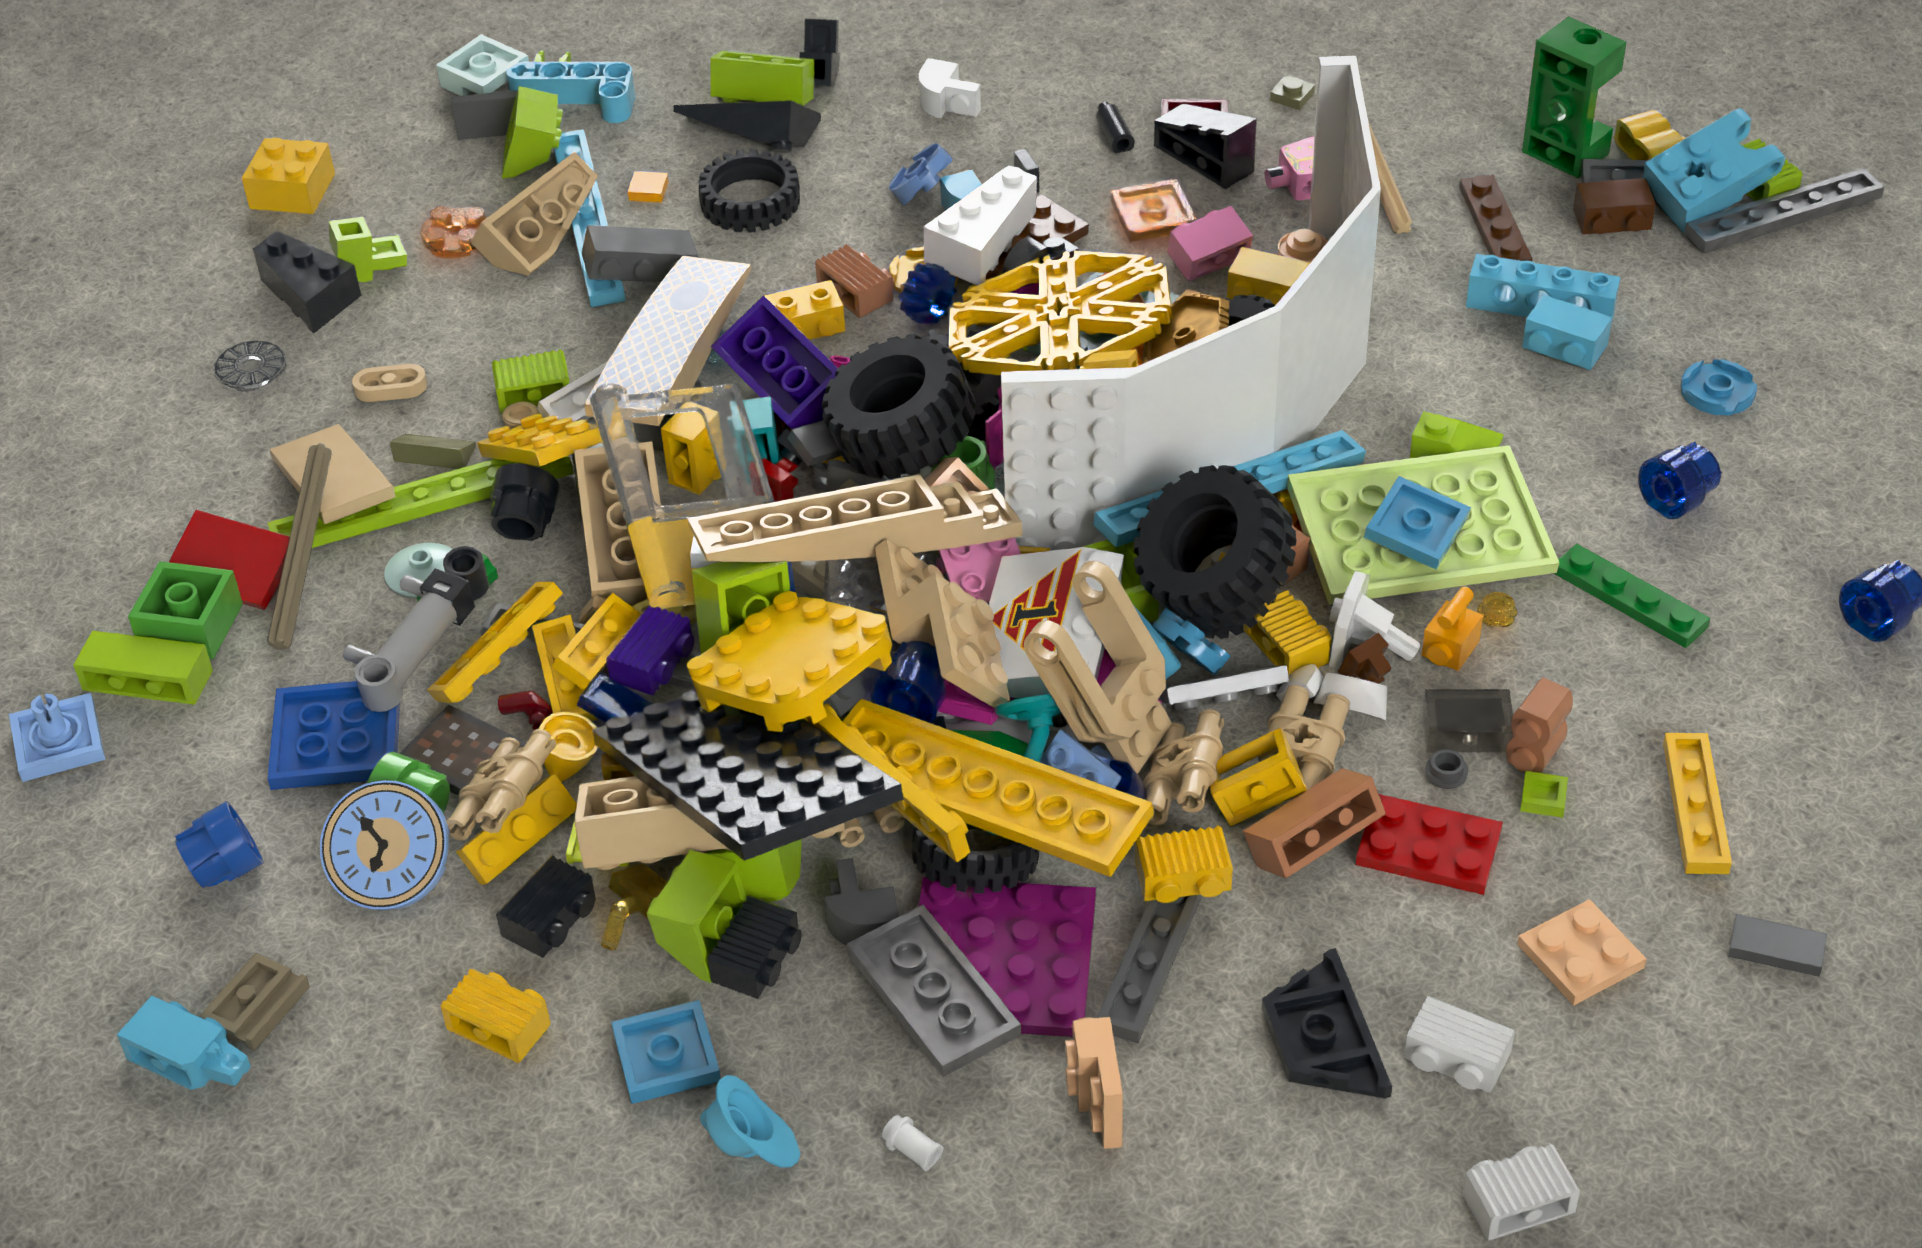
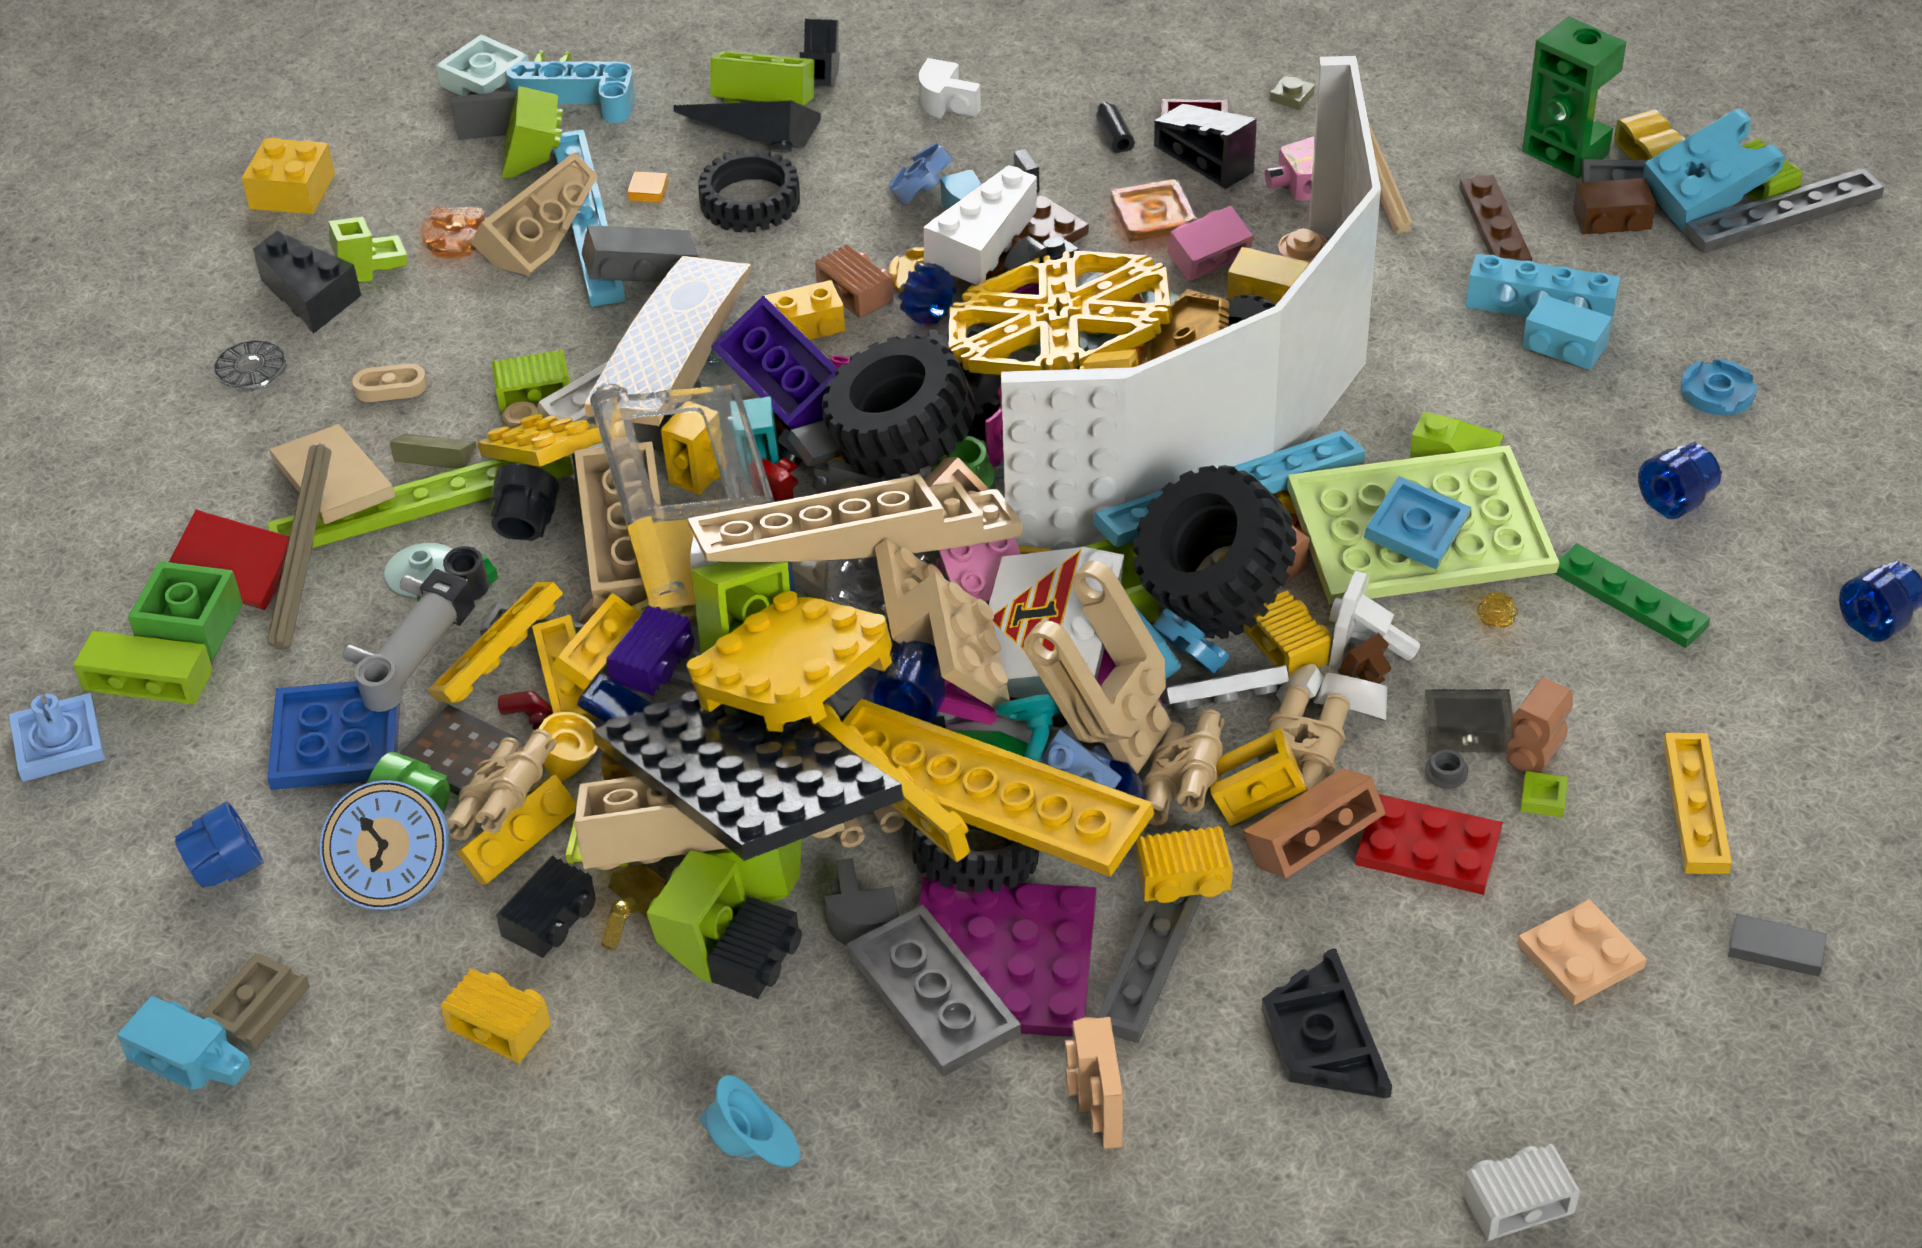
dark azure plate [611,1000,721,1104] -> none
white pin [882,1115,944,1172] -> none
white brick [1404,996,1515,1093] -> none
light orange brick [1421,587,1483,671] -> none

